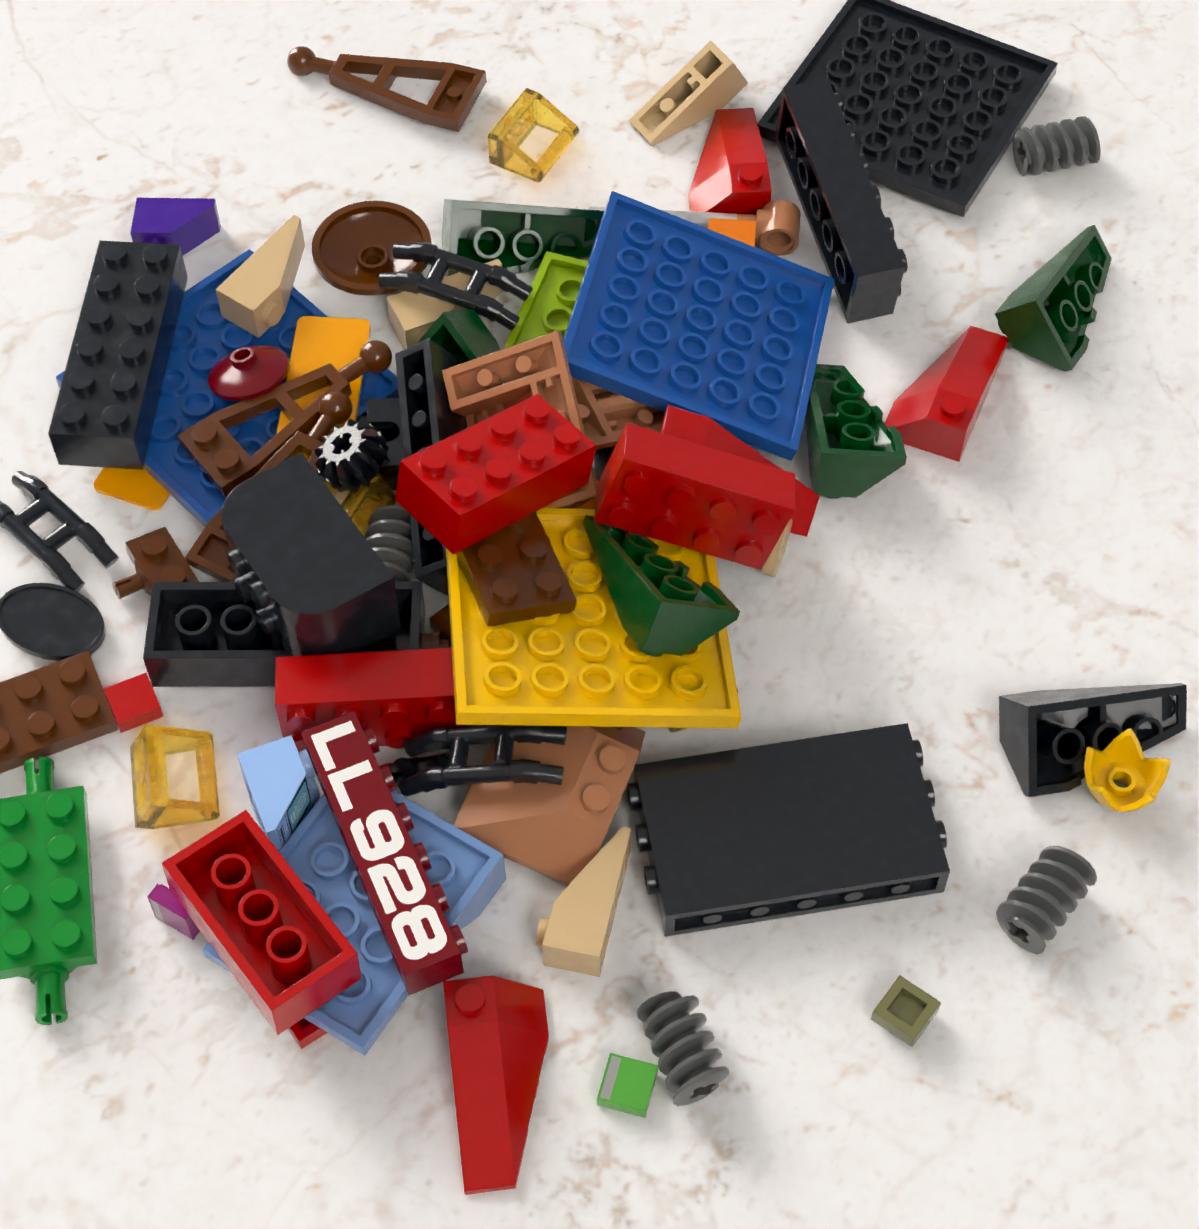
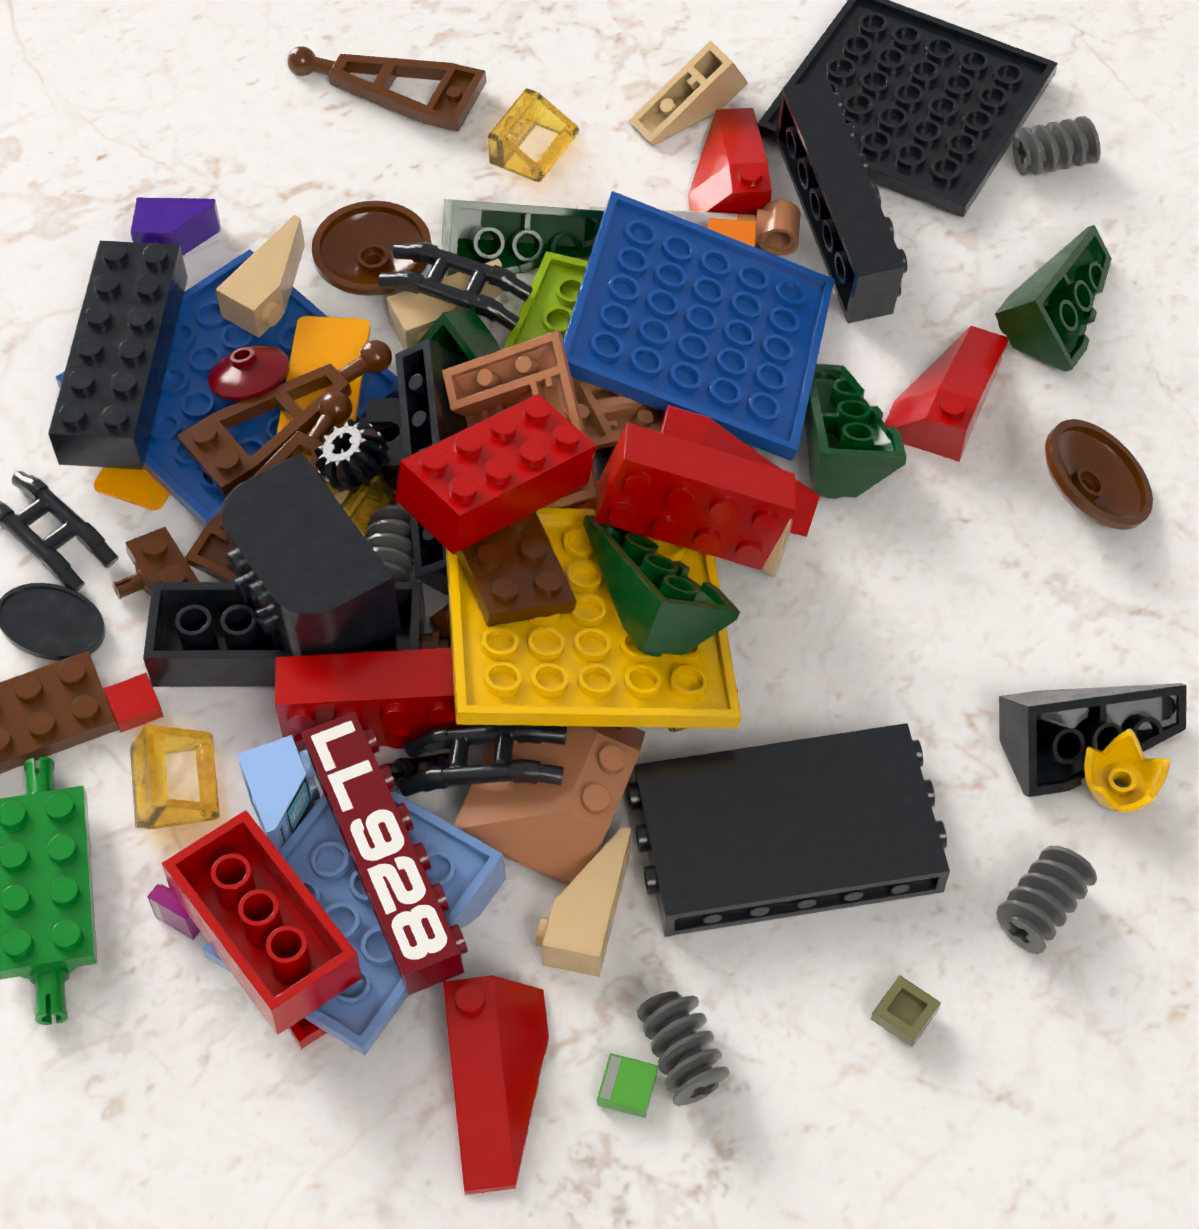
none -> reddish brown dish [1045,419,1153,530]

